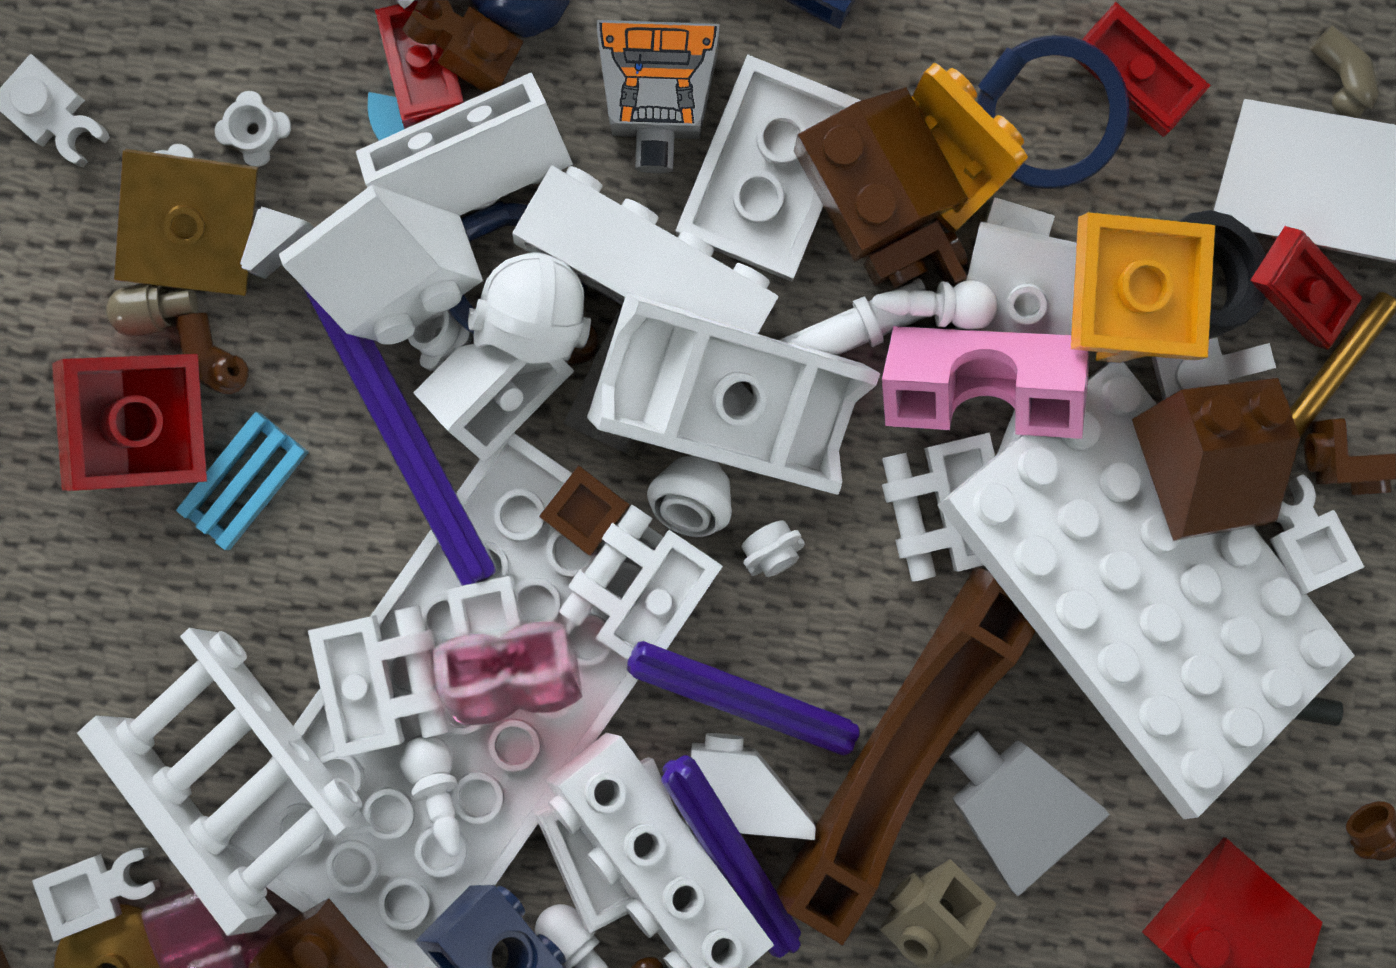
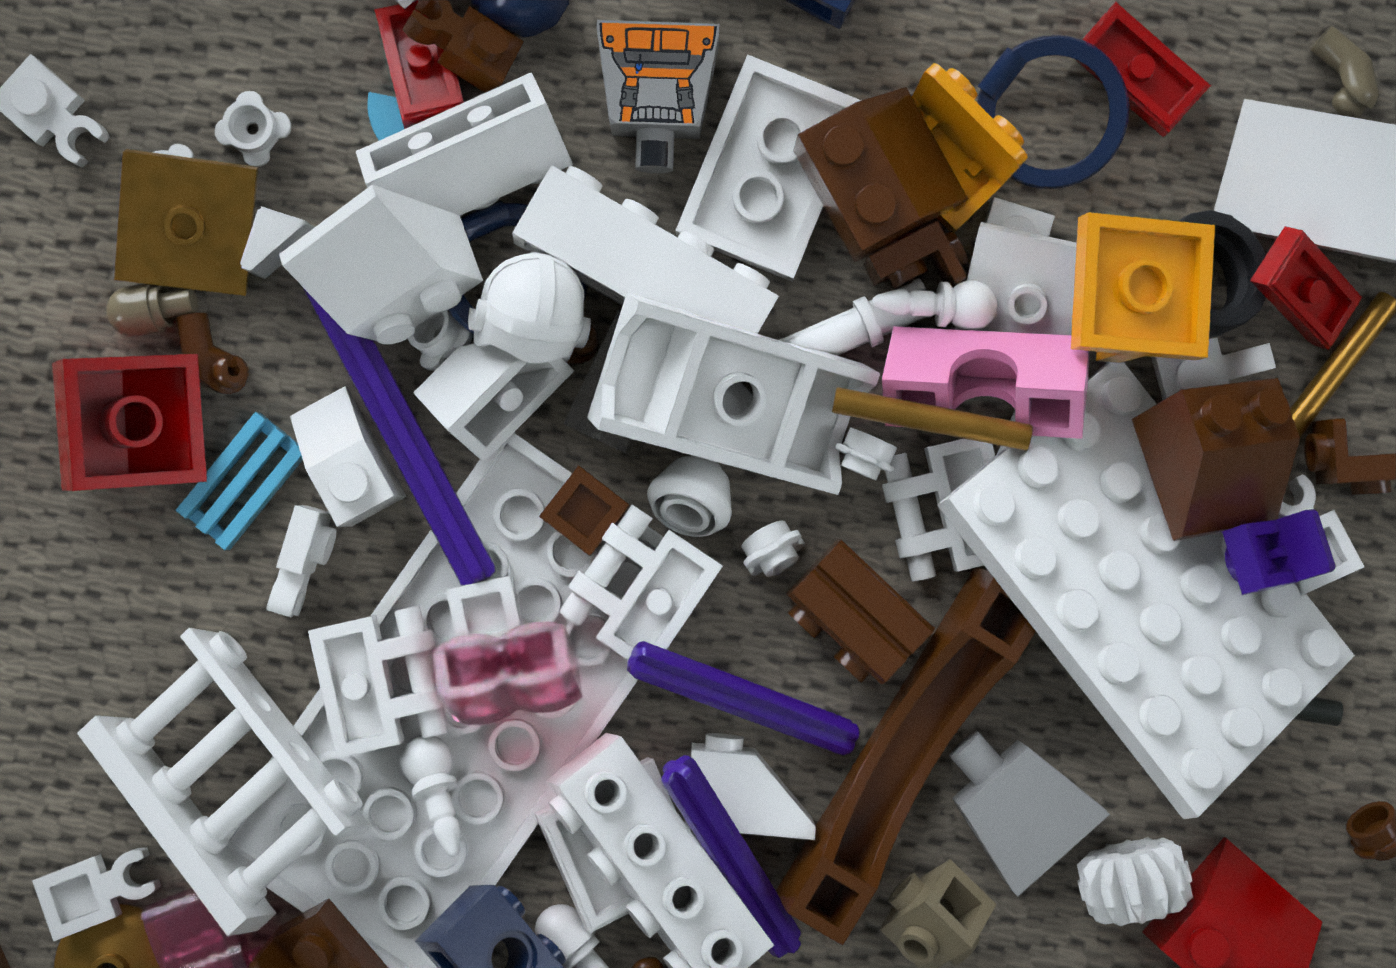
none -> white plate [267,505,336,617]
none -> white slope [290,386,407,527]
none -> reddish brown brick [785,539,935,685]
none -> pearl gold bar [832,387,1033,451]
none -> white plate [835,428,897,481]
none -> white gear [1077,837,1193,926]
none -> dark purple bracket [1222,509,1336,595]

